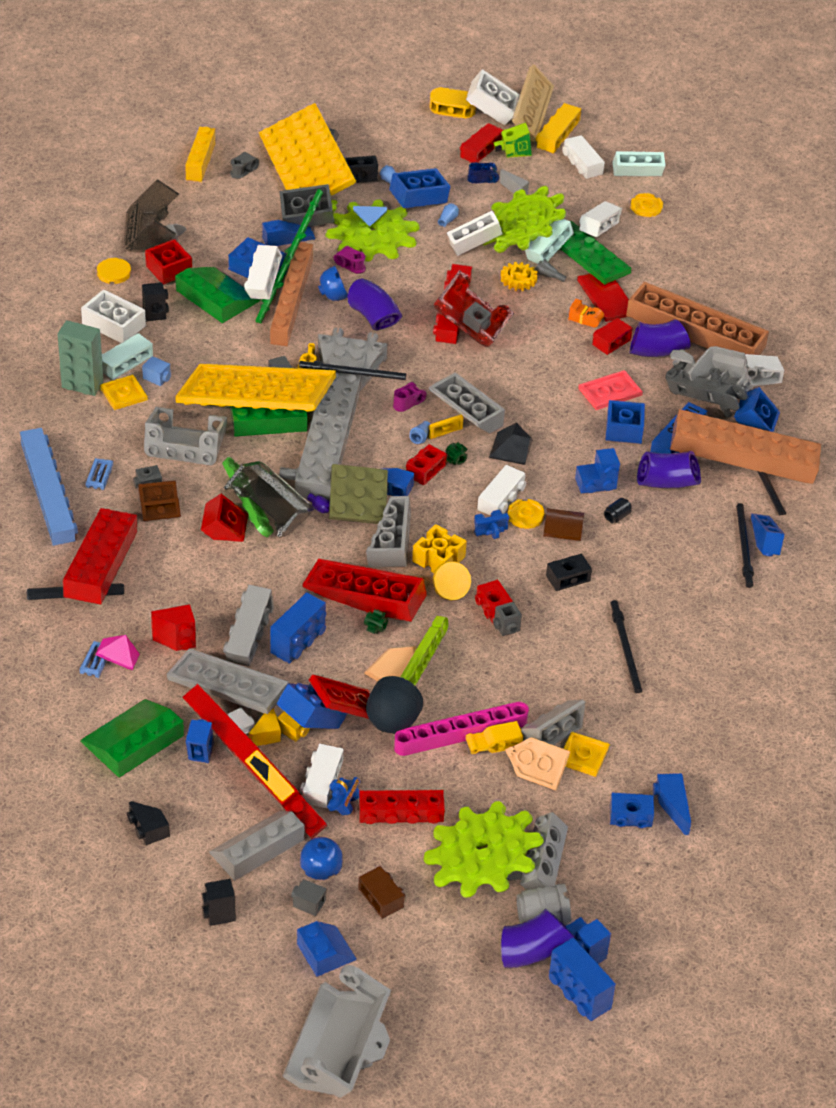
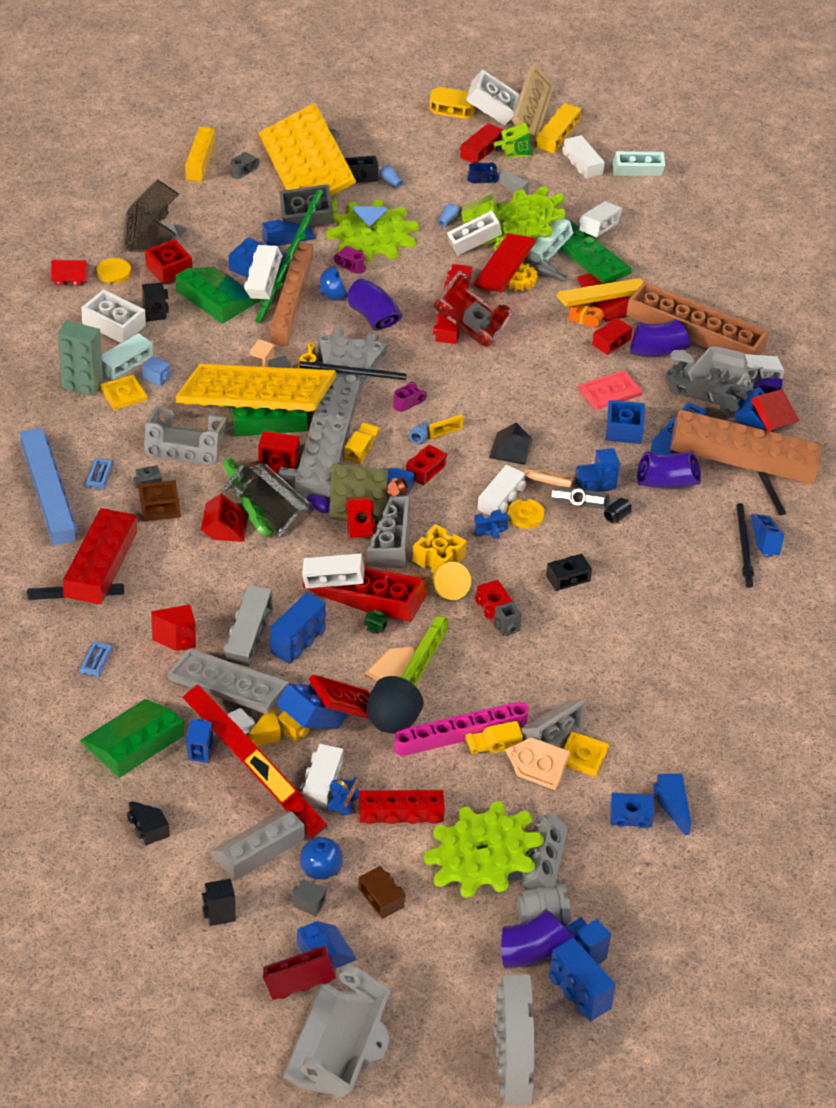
slope [95,635,140,670] -> none
blue brick [389,168,451,208] -> none
light grey slope [429,372,505,433] -> none
dark green gear [445,442,468,465] -> none
reddish brown slope [543,508,584,541] -> none
black bar [610,600,642,693] -> none
yellow tile [630,193,663,217] -> none
none -> red slope [51,260,89,286]
none -> light nougat panel [250,339,274,367]
none -> red brick [258,431,300,475]
none -> dark red brick [263,945,336,1000]
none -> white brick [302,554,365,588]
none -> yellow piece [344,422,380,464]
none -> red brick [346,496,375,538]
none -> copper plate [386,477,409,496]
none -> lime slope [461,193,502,225]
none -> red tile [473,233,536,293]
none -> light grey brick [493,975,534,1105]
none -> light nougat tile [519,468,576,488]
none -> dark grey piece [552,486,610,510]
none -> yellow tile [557,278,644,307]
none -> red tile [751,389,799,431]
none -> dark purple rock [753,378,783,394]

